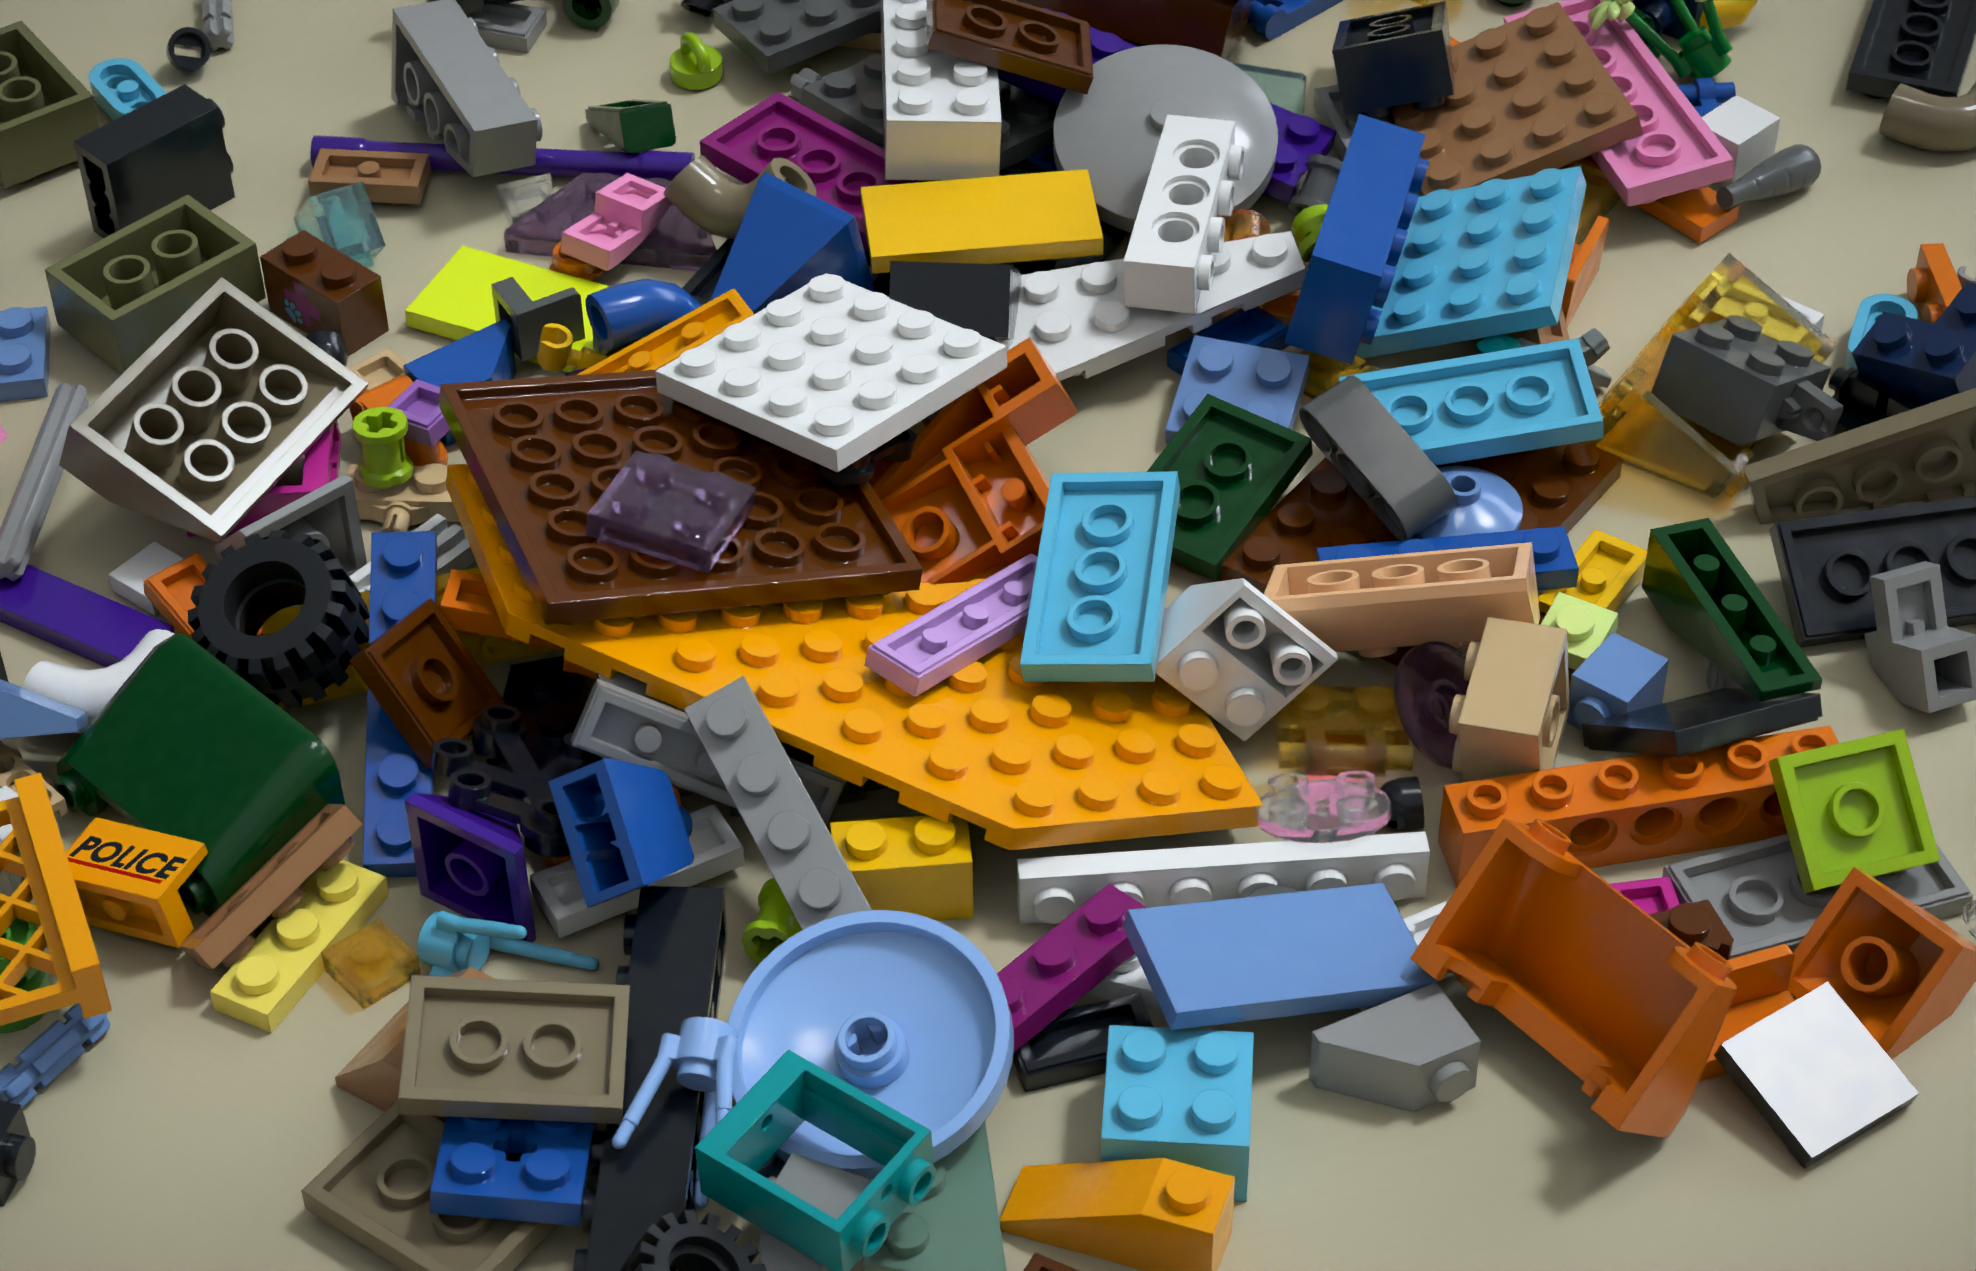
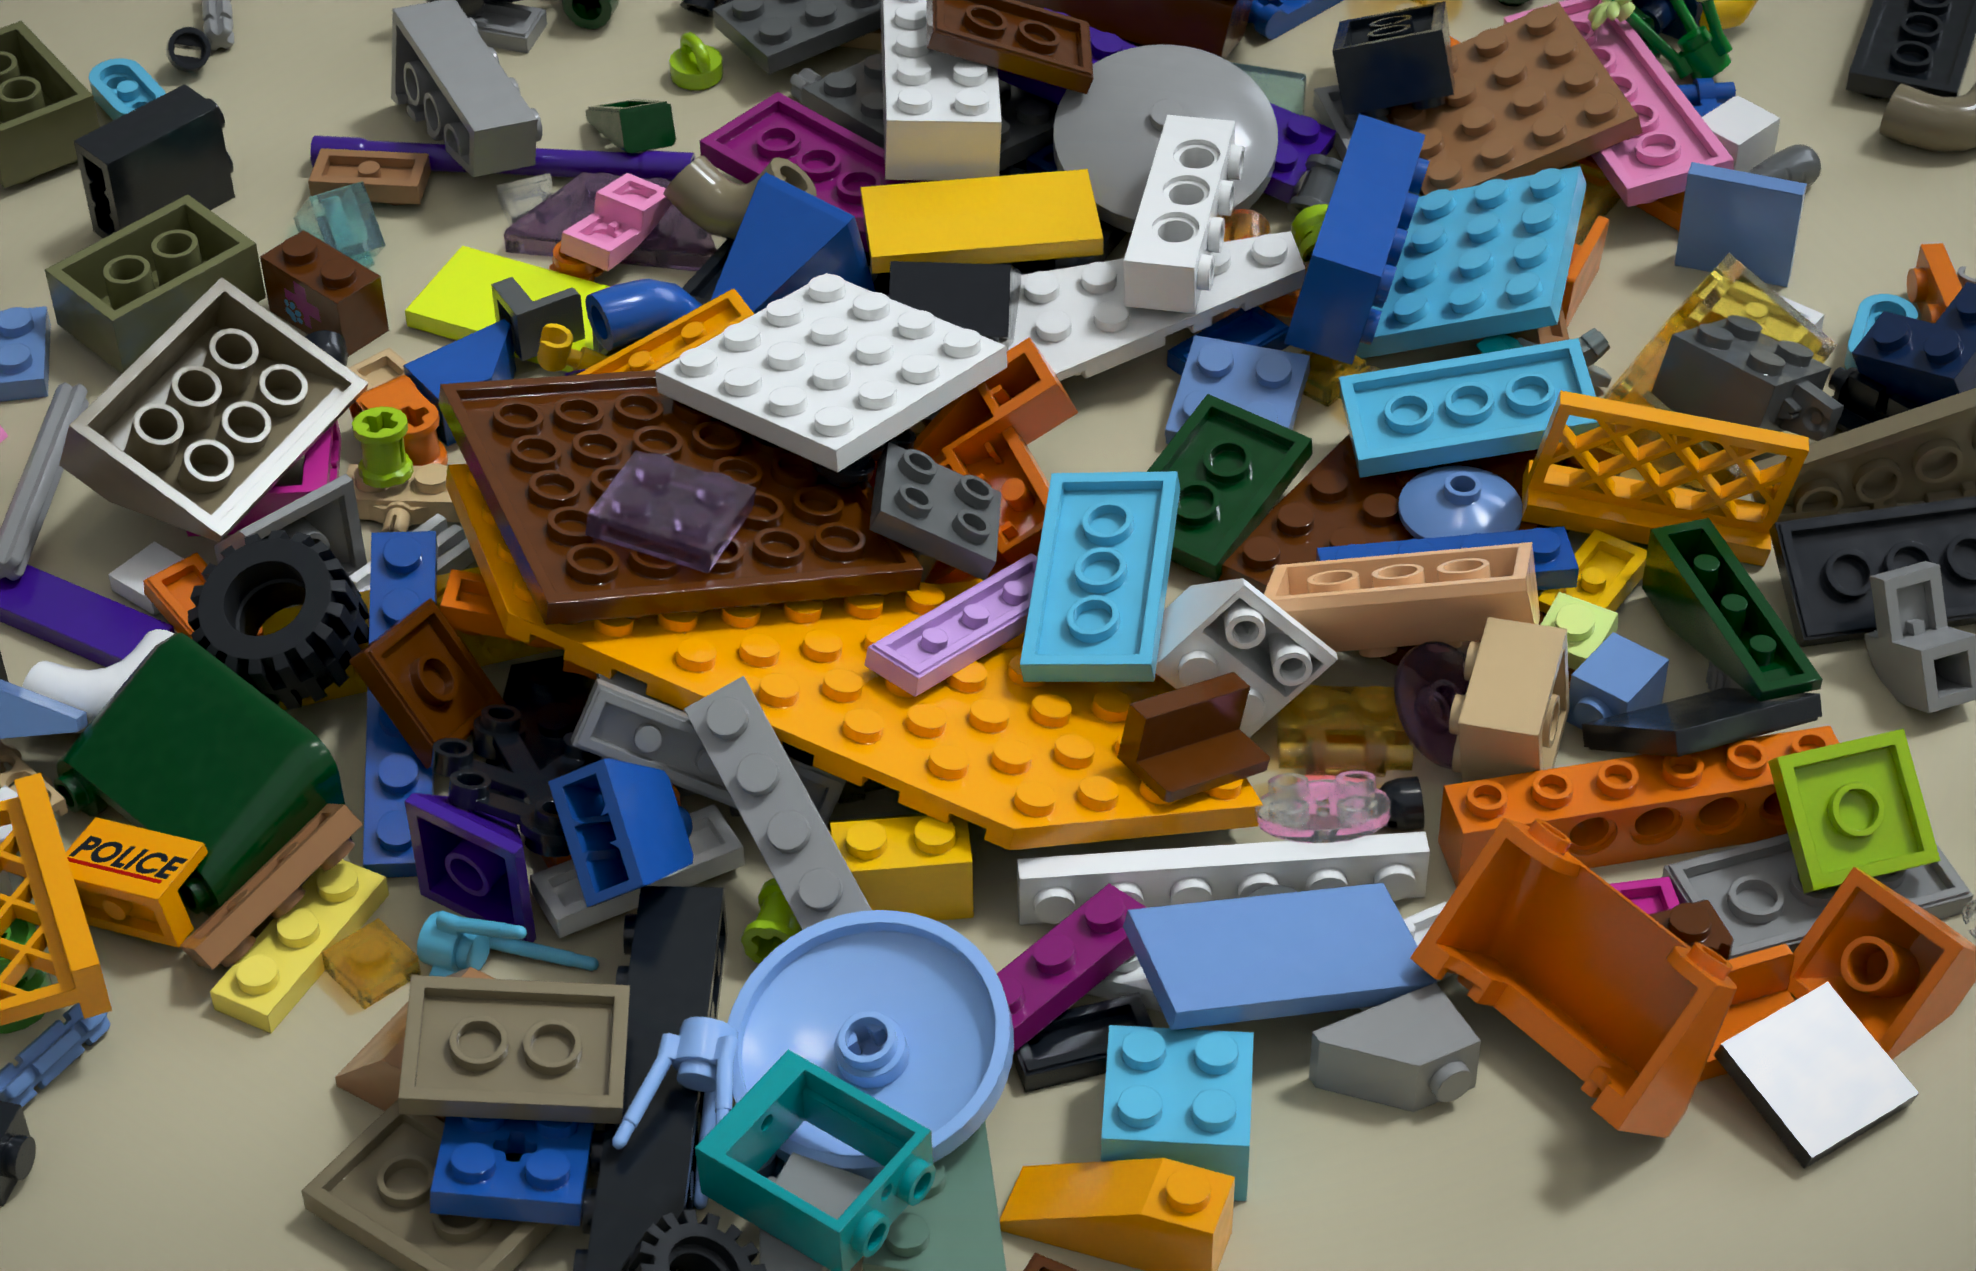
medium lavender tile [387,379,450,447] -> none
dark grey beam [1299,375,1458,541] -> none
none -> dark grey plate [869,442,1001,583]
none -> reddish brown panel [1117,672,1270,802]
none -> light orange fence [1521,390,1809,566]
none -> medium blue tile [1674,162,1807,287]

